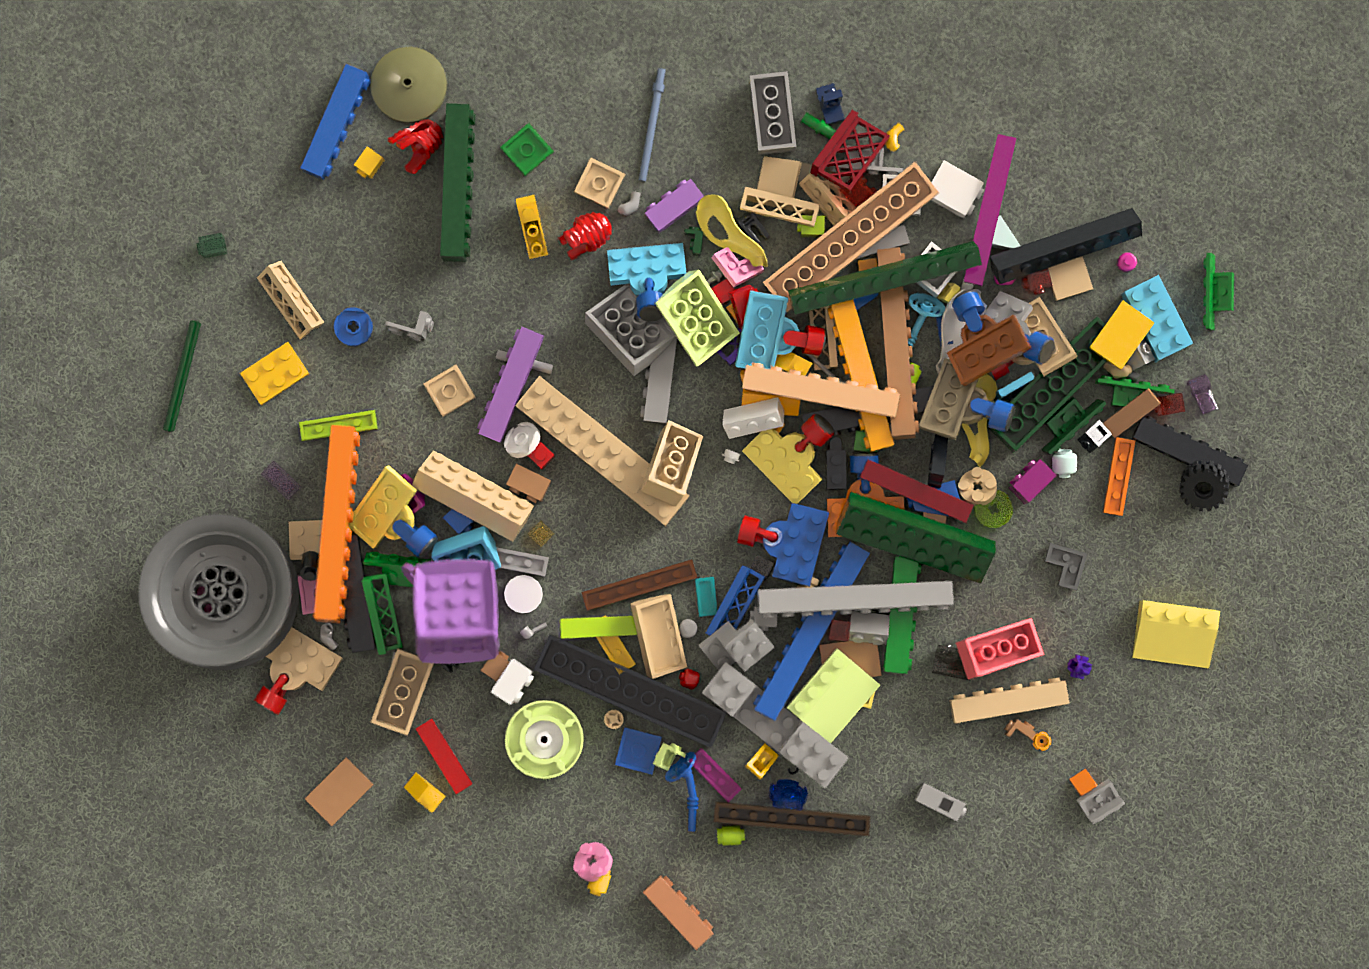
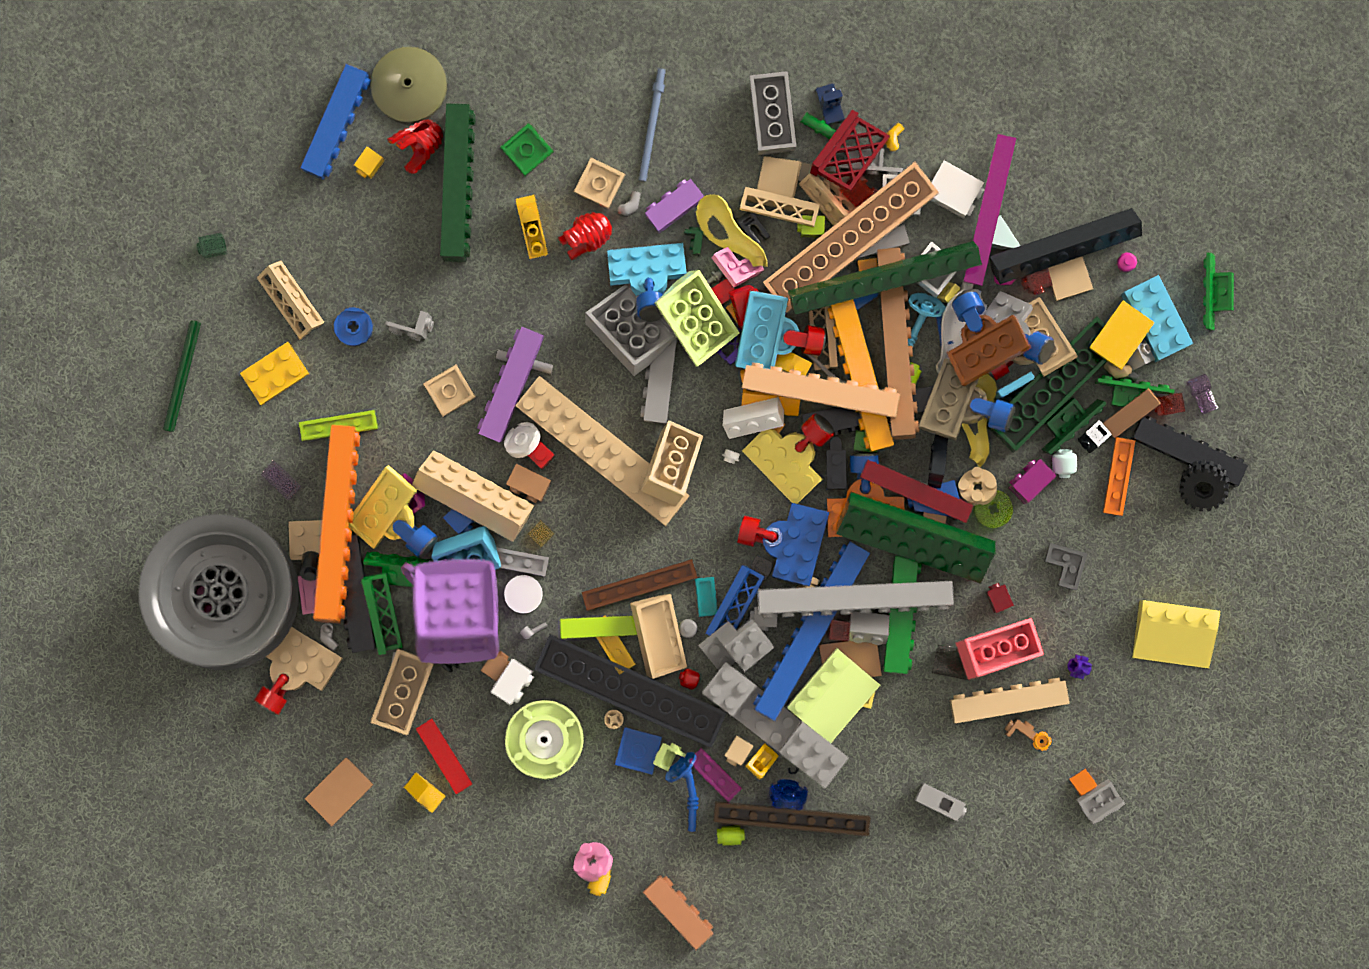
none -> tan brick [725,735,753,767]
none -> dark red brick [985,582,1014,613]

